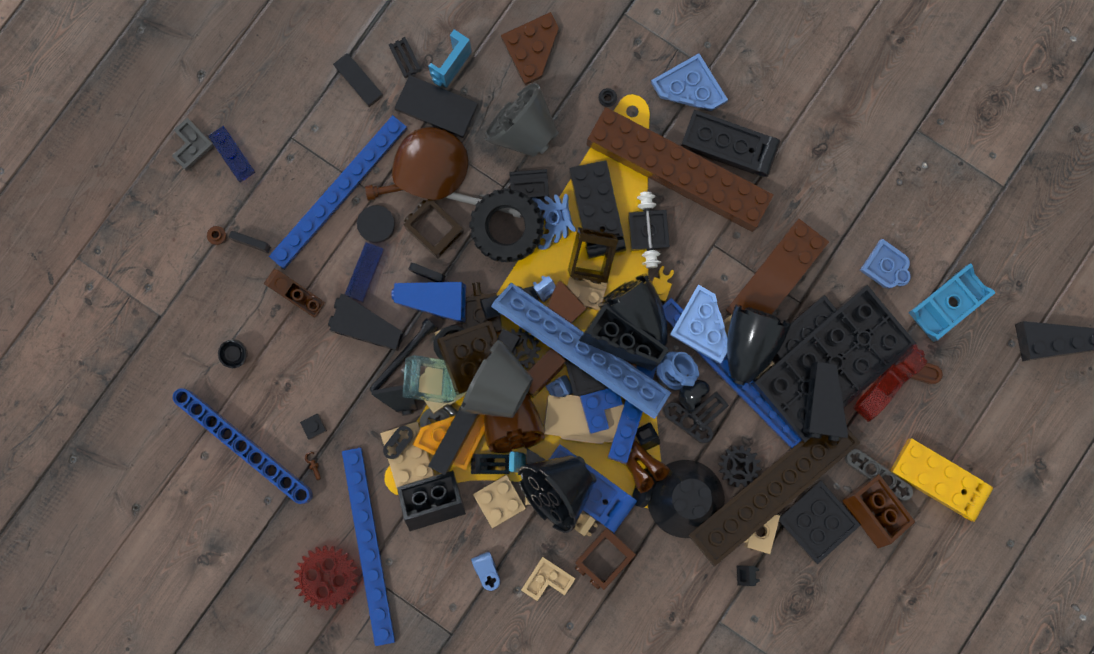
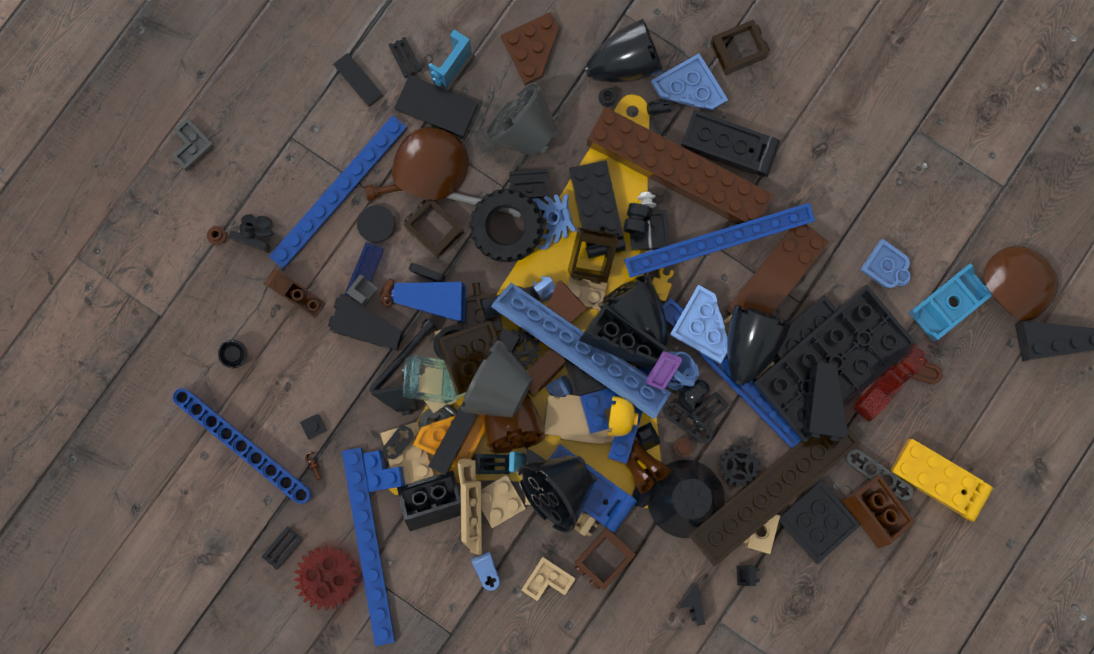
clear blue plate [208,125,256,183] -> none
none -> black plate [239,214,274,238]
none -> black tile [262,526,303,570]
none -> dark grey panel [346,274,378,307]
none -> blue plate [363,450,406,492]
none -> reddish brown arm [380,278,397,307]
none -> tan wedge [458,457,482,556]
none -> black cylinder [585,19,663,83]
none -> yellow cylinder [608,396,639,436]
none -> black wheel [623,203,653,236]
none -> blue plate [624,203,815,278]
none -> medium lavender tile [646,351,682,390]
none -> black pin [647,101,671,116]
none -> reddish brown plate [673,438,693,458]
none -> black slope [676,583,705,626]
none -> dark brown window [710,20,769,76]
none -> reddish brown piece [984,246,1058,321]

